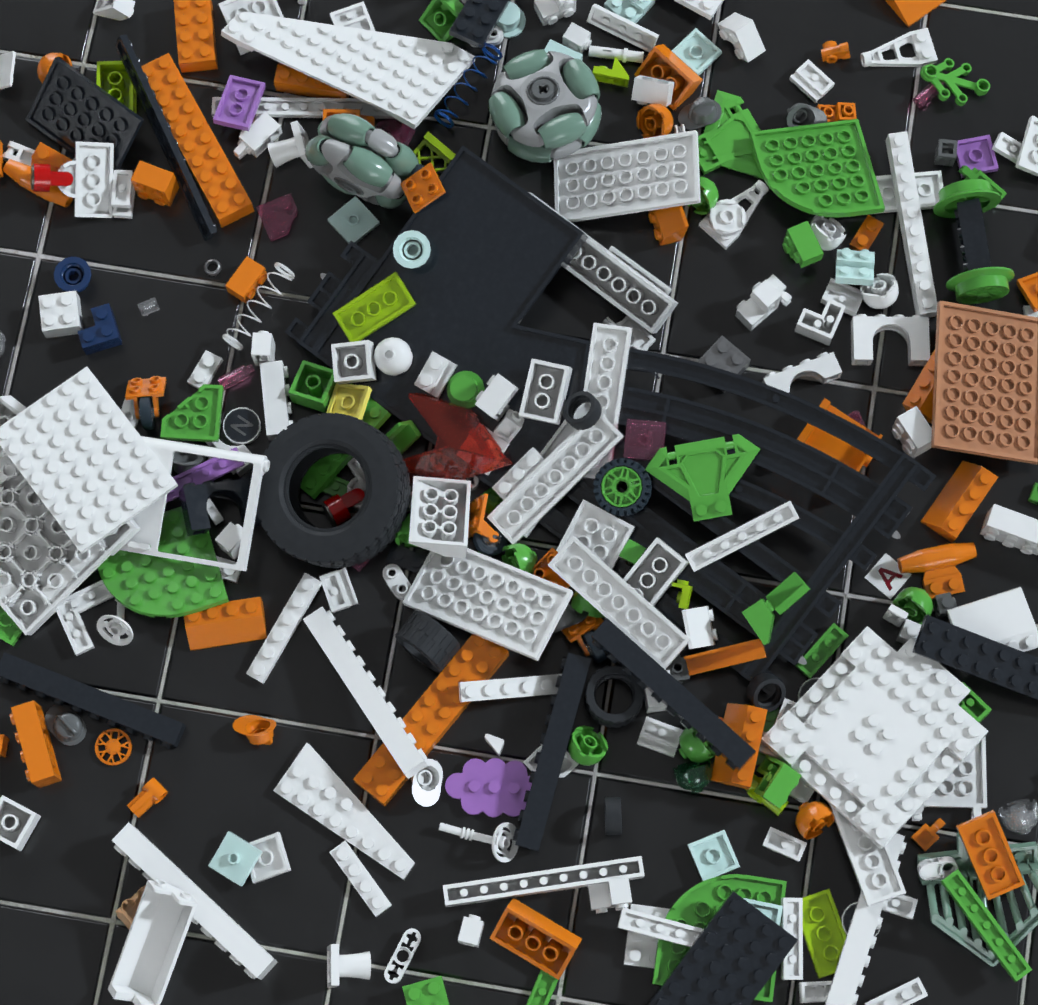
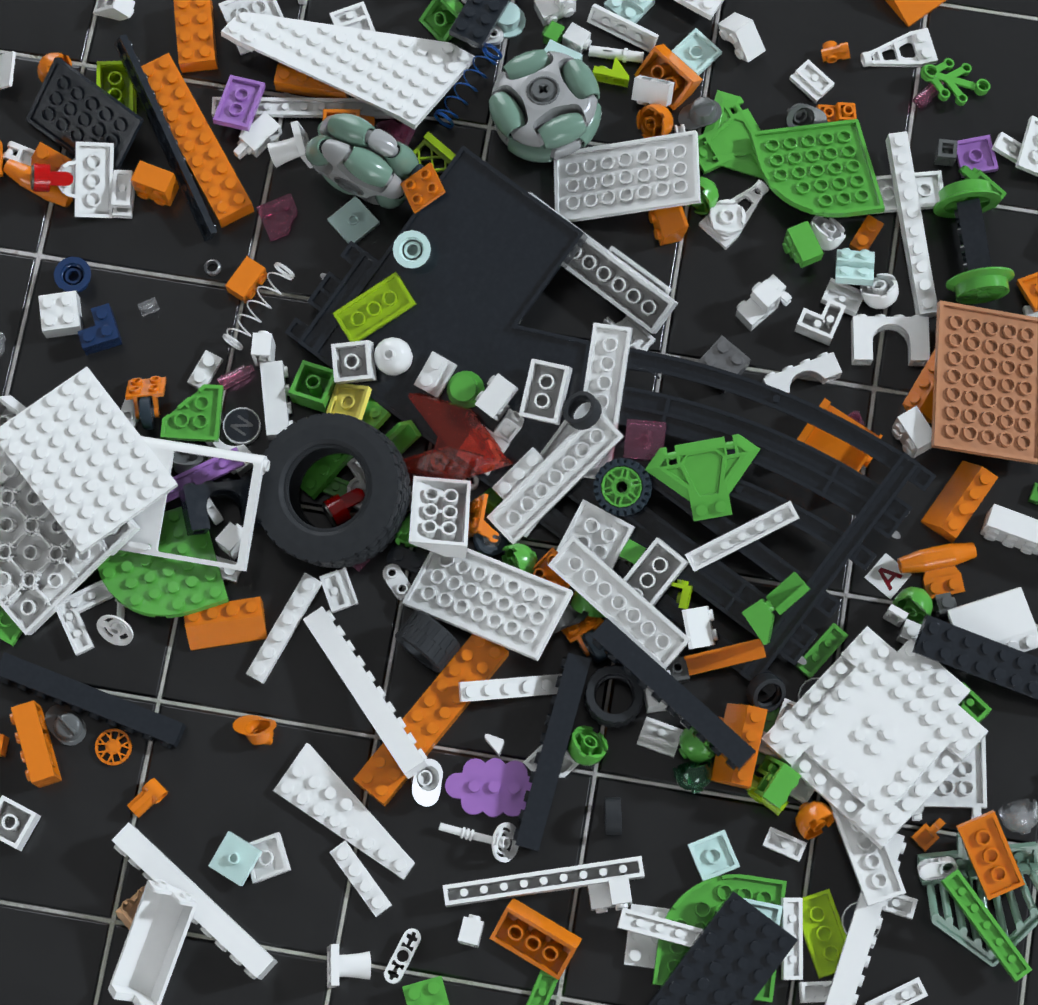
none -> bright green plate [542,21,565,45]

